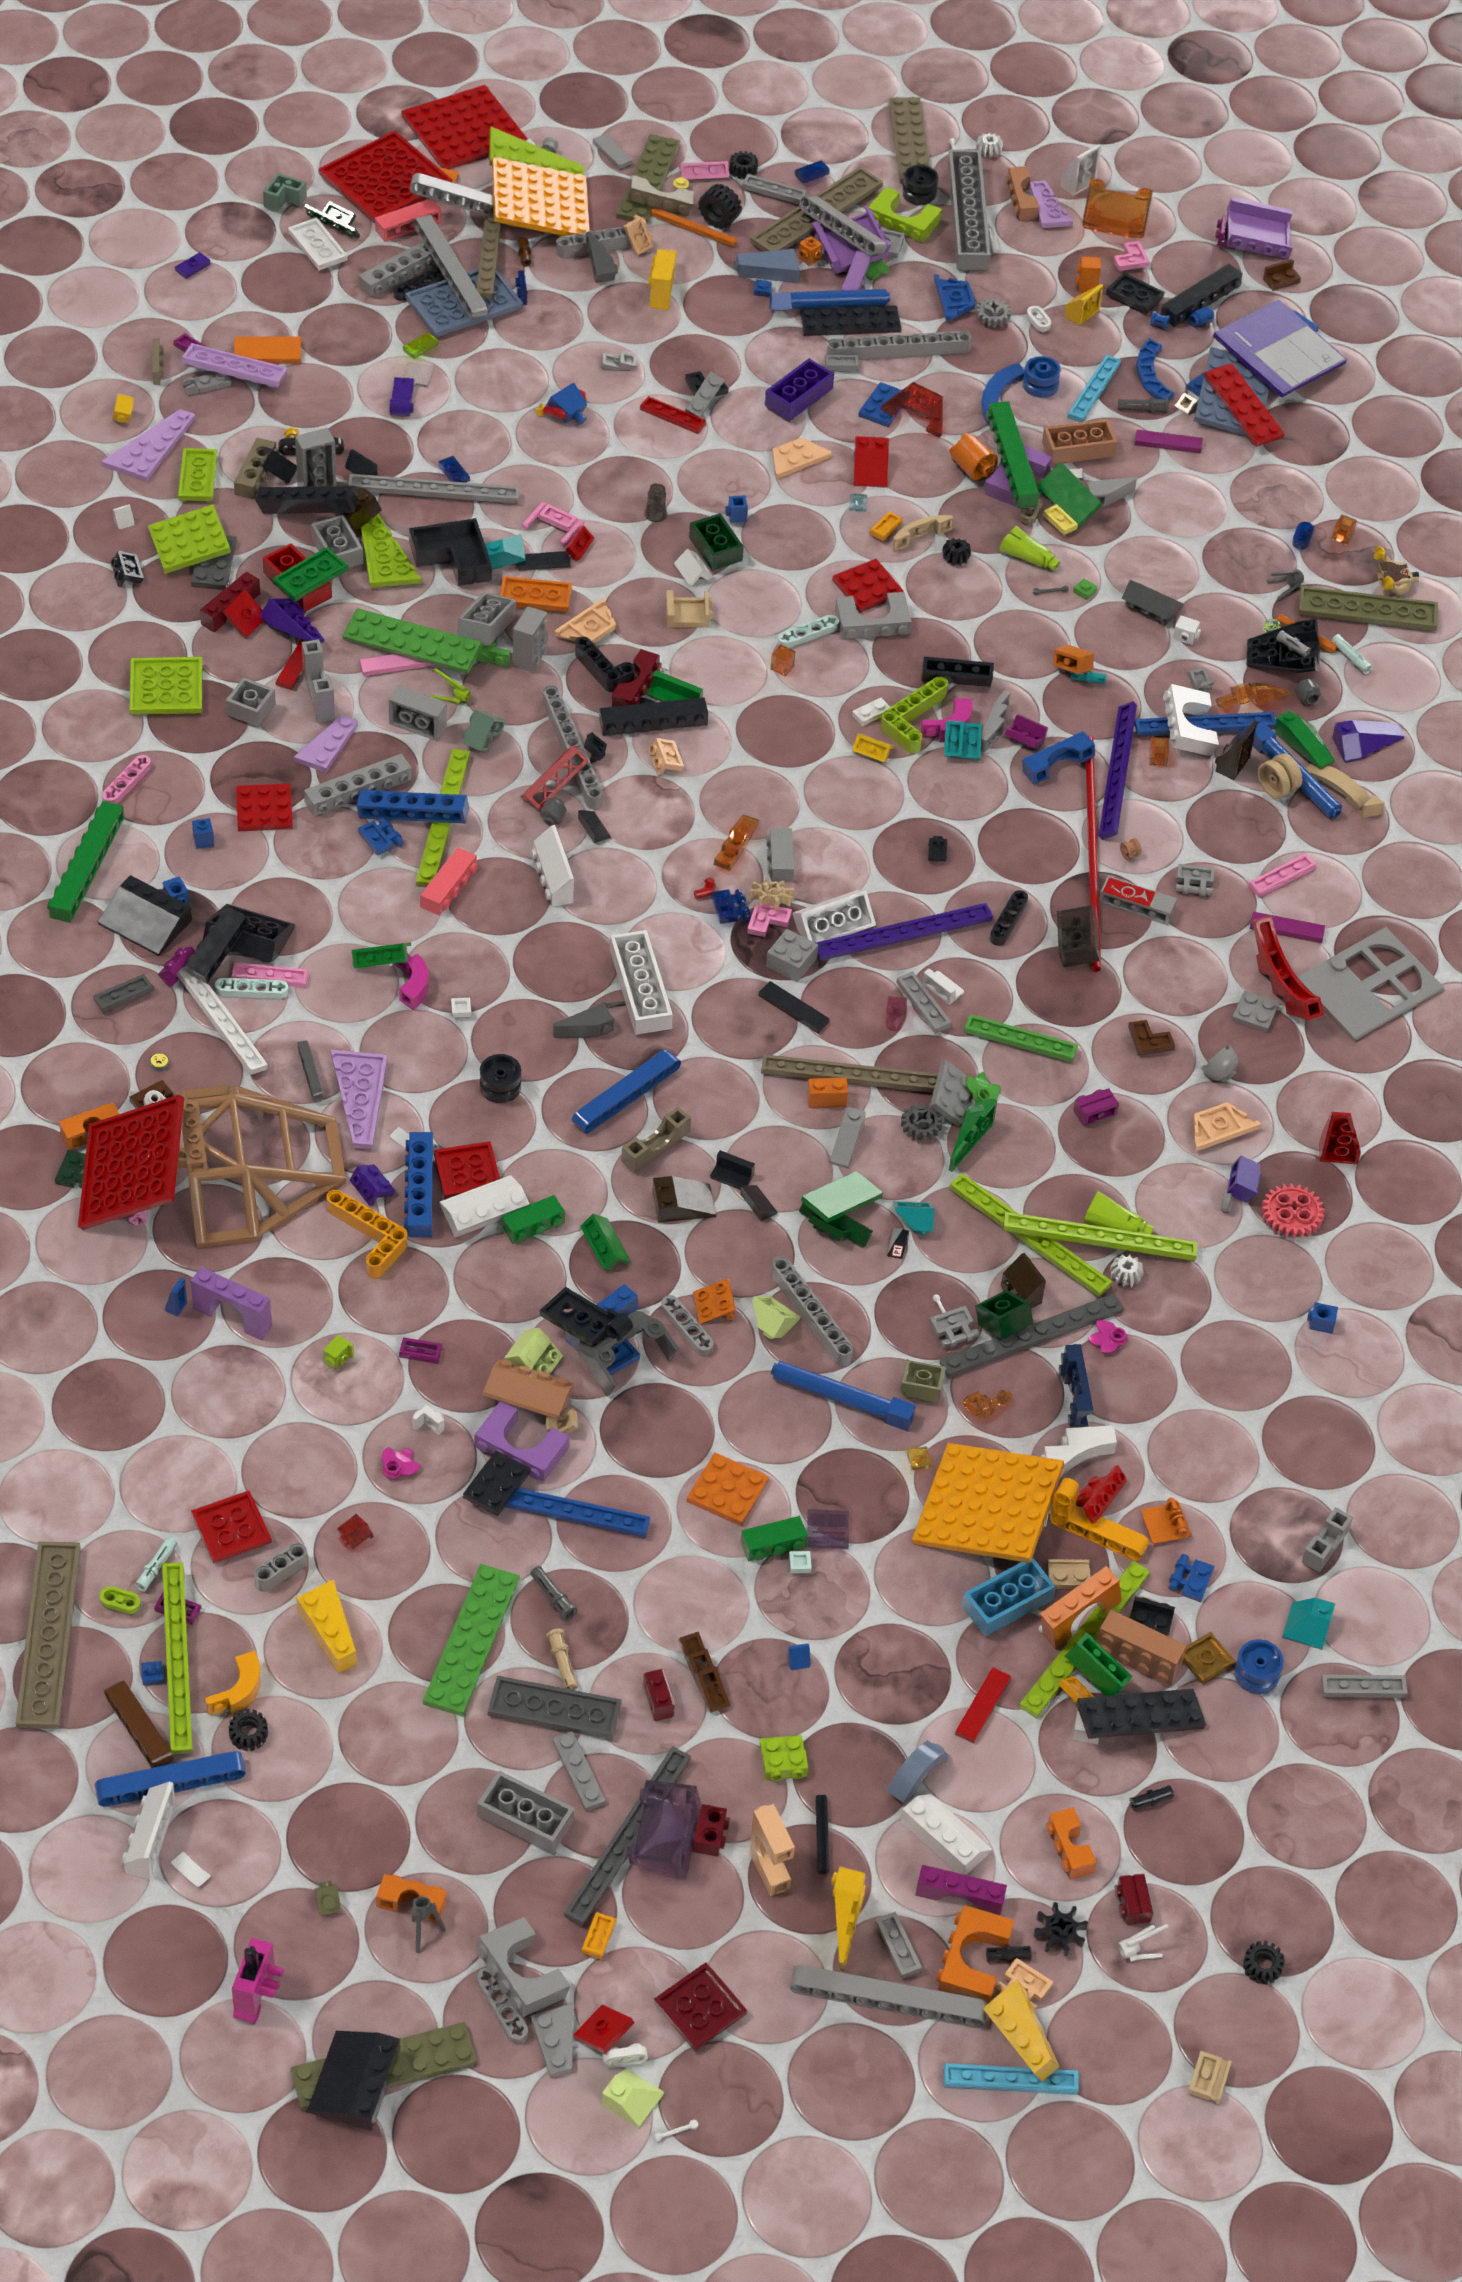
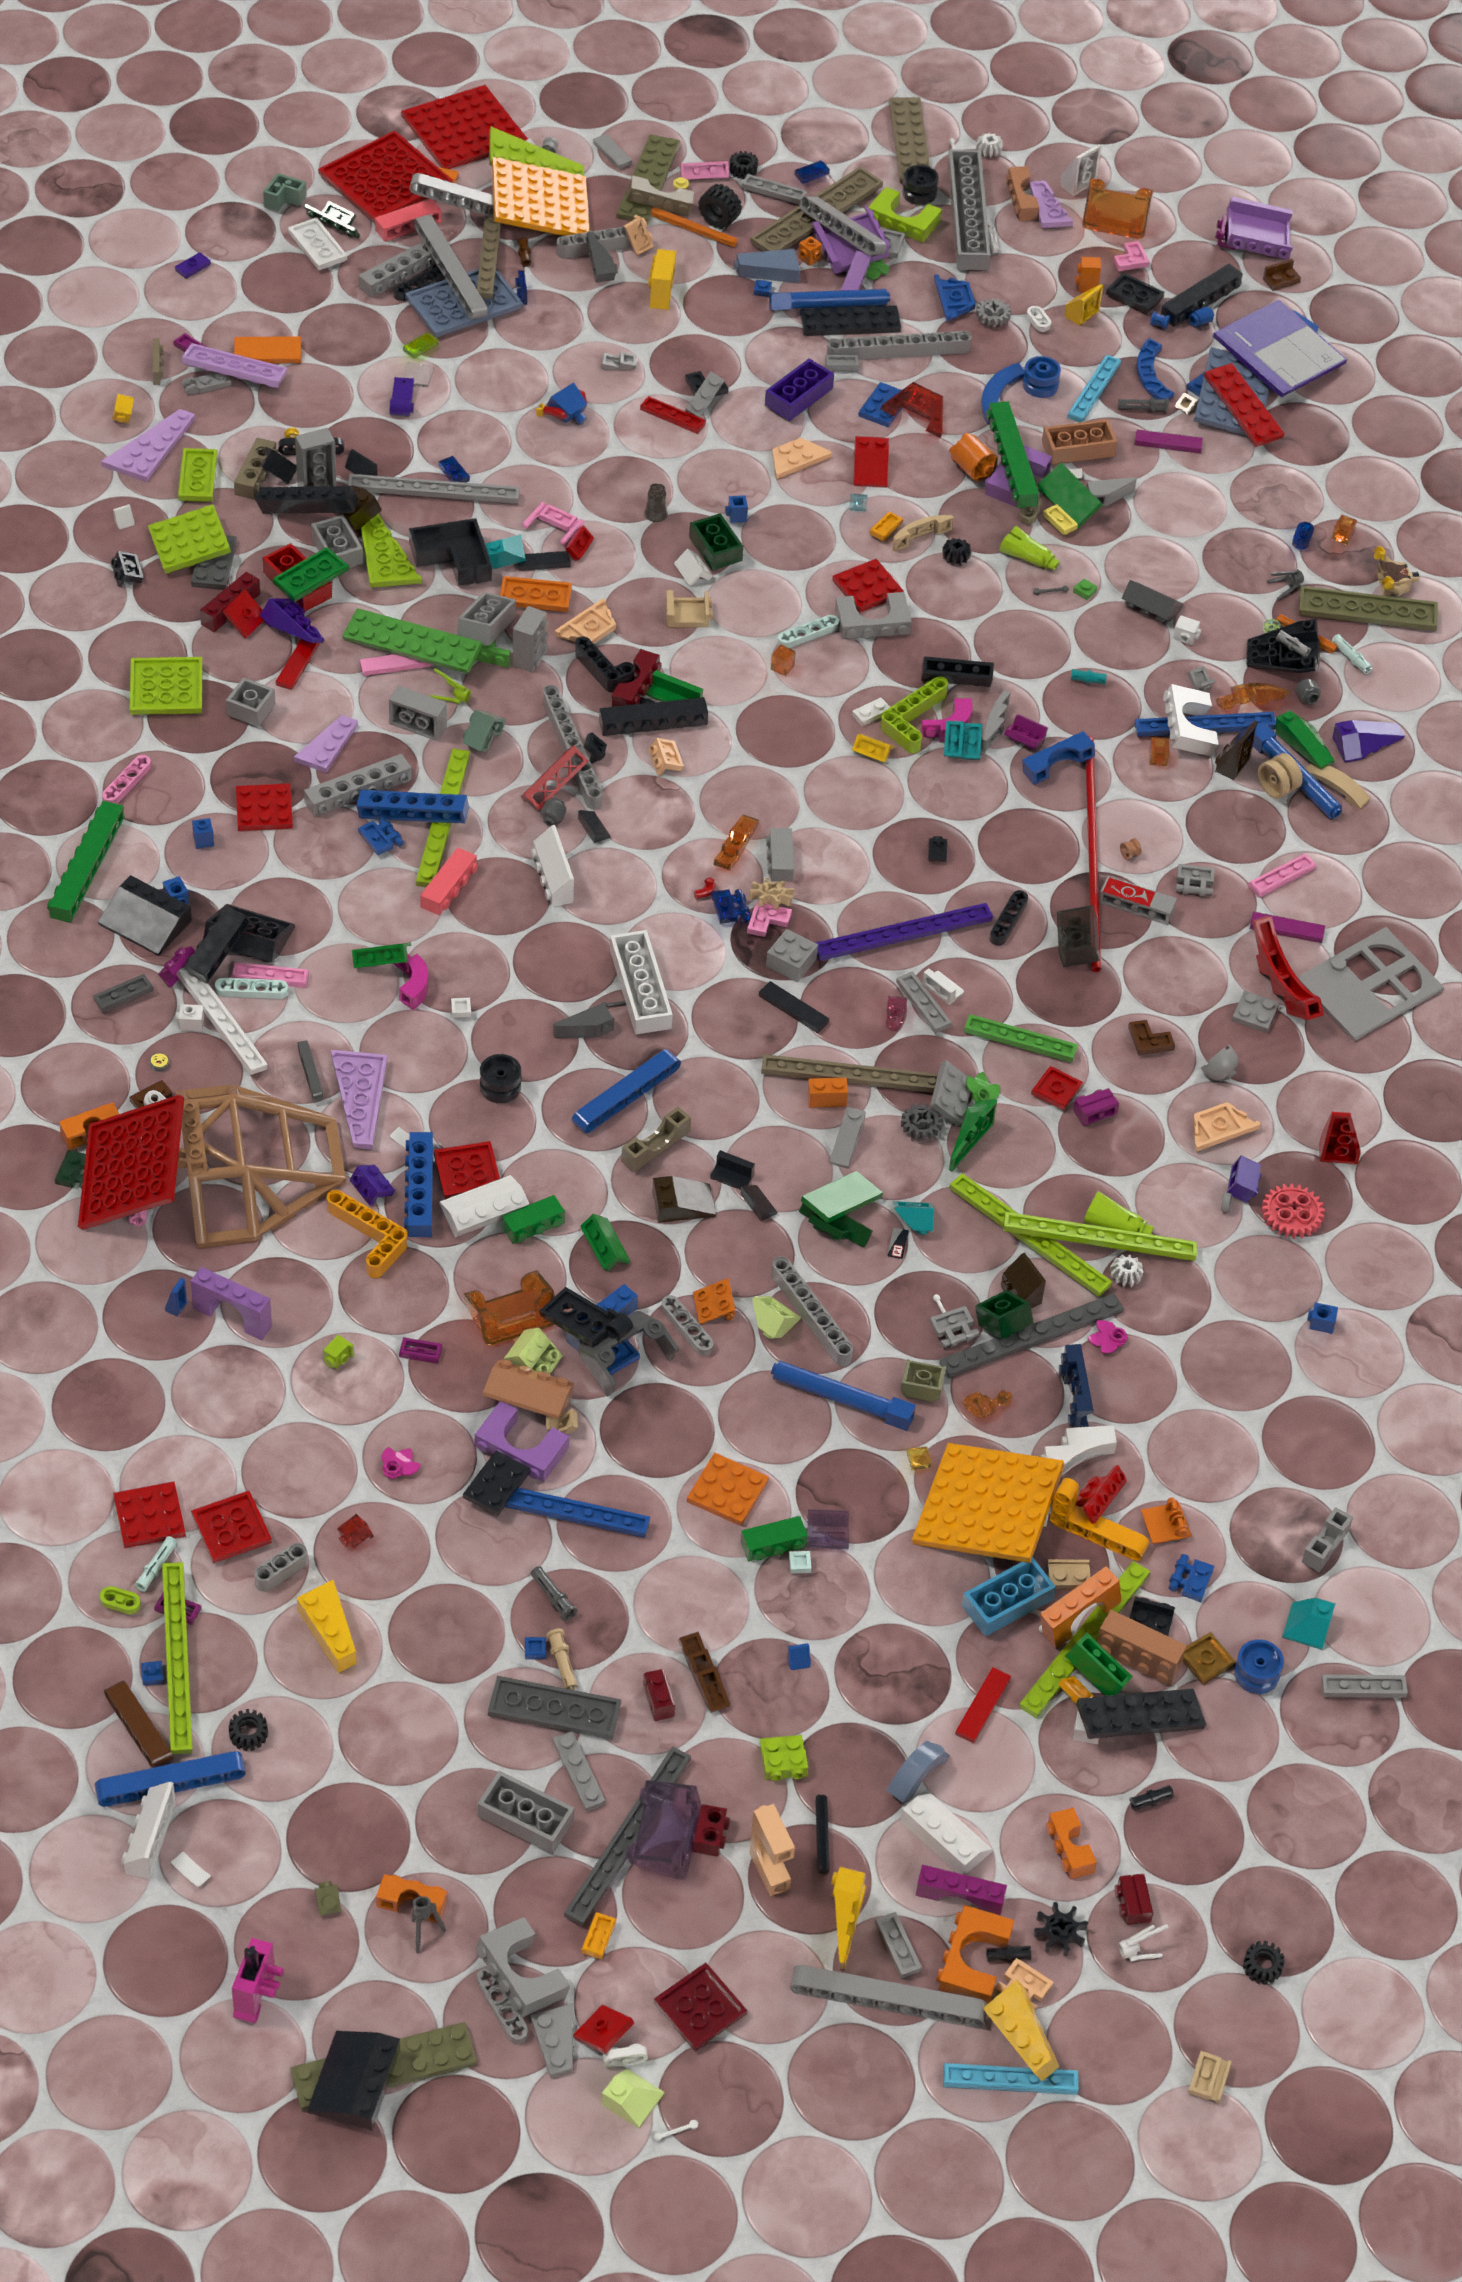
dark tan plate [16,1541,81,1729] -> none
light orange arch [205,1650,261,1716] -> none
light grey arch [302,640,335,723] -> none
white bracket [412,1405,444,1435] -> none
bright green plate [423,1564,520,1717] -> none
white slope [793,890,876,943] -> none
orange brick [1053,645,1094,674] -> none
dark purple plate [1098,701,1137,840] -> none
tan slope [1361,796,1385,818] -> none
none -> red plate [113,1481,186,1548]
none -> white brick [176,1004,204,1032]
none -> clear orange windscreen [463,1270,555,1345]
none -> blue tile [525,1637,546,1659]
none -> red plate [1031,1066,1083,1111]

